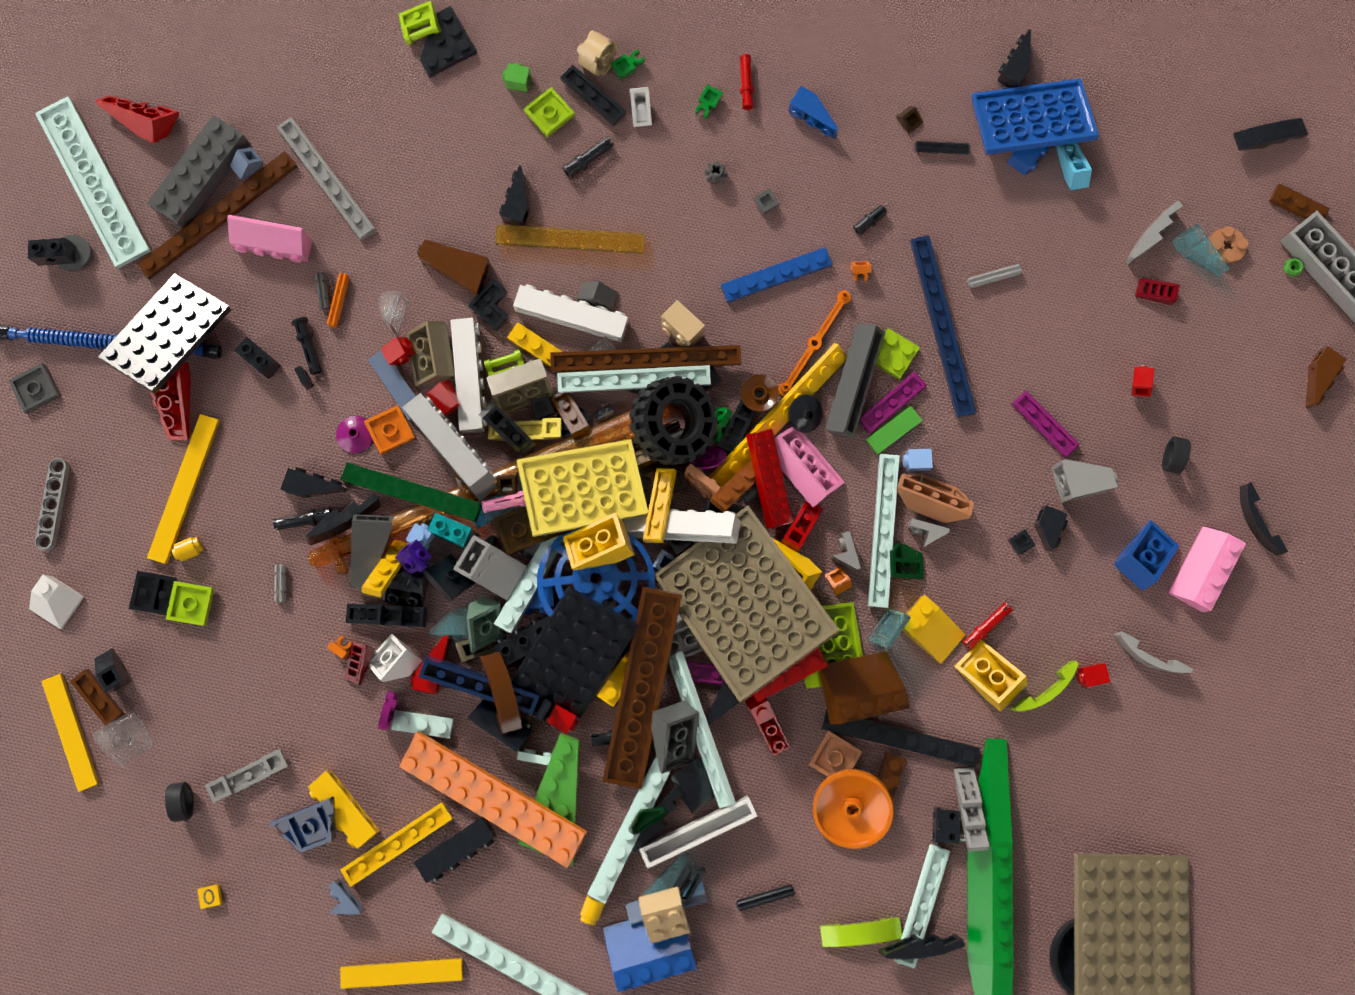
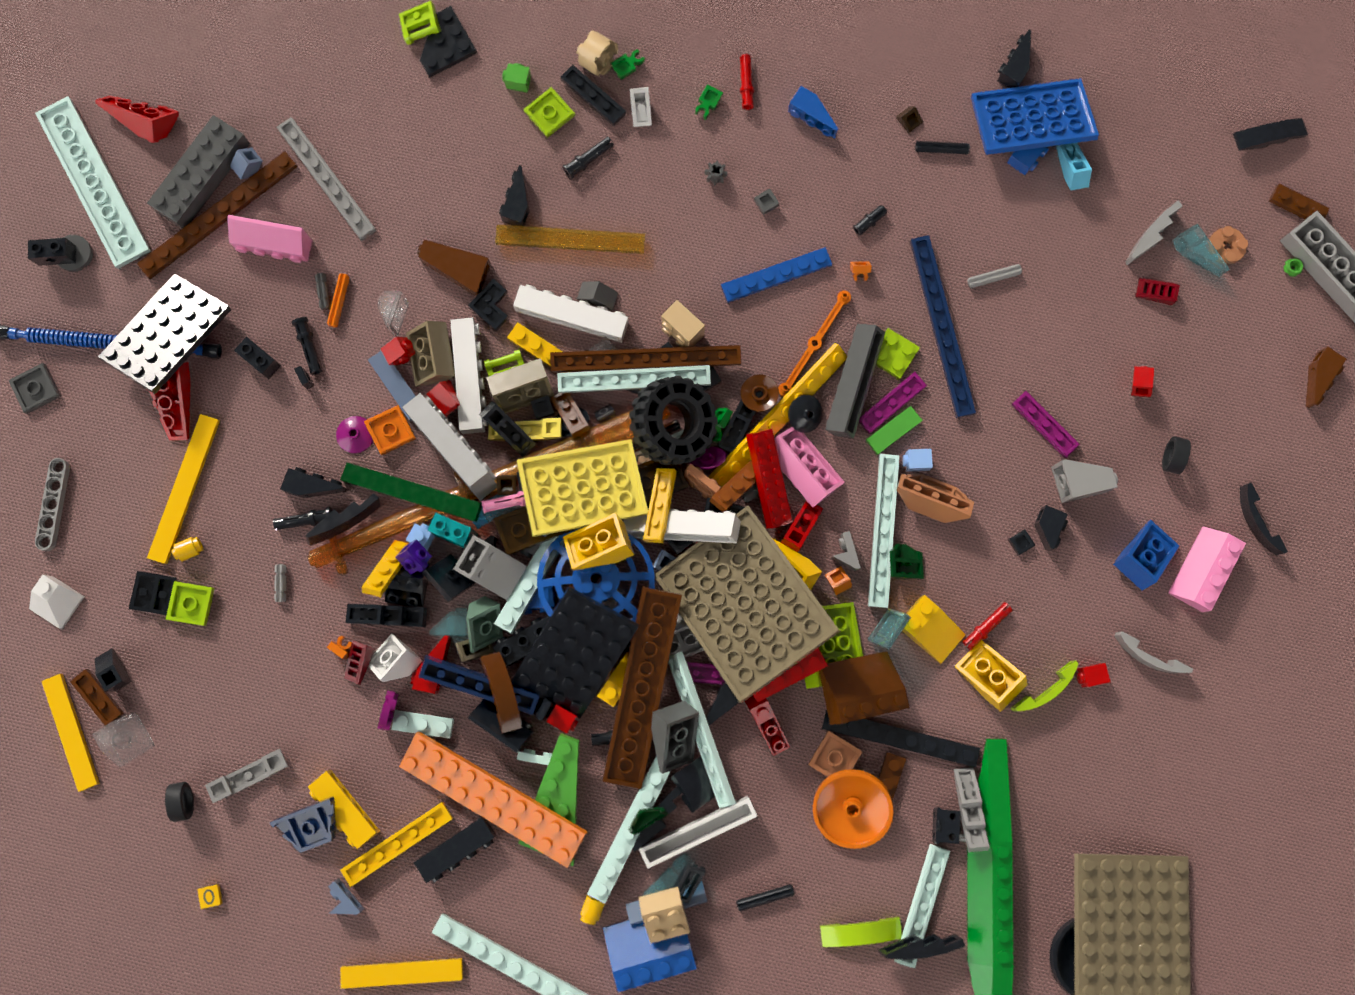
dark grey slope [350,514,393,590] -> none
light grey slope [907,518,950,548] -> none

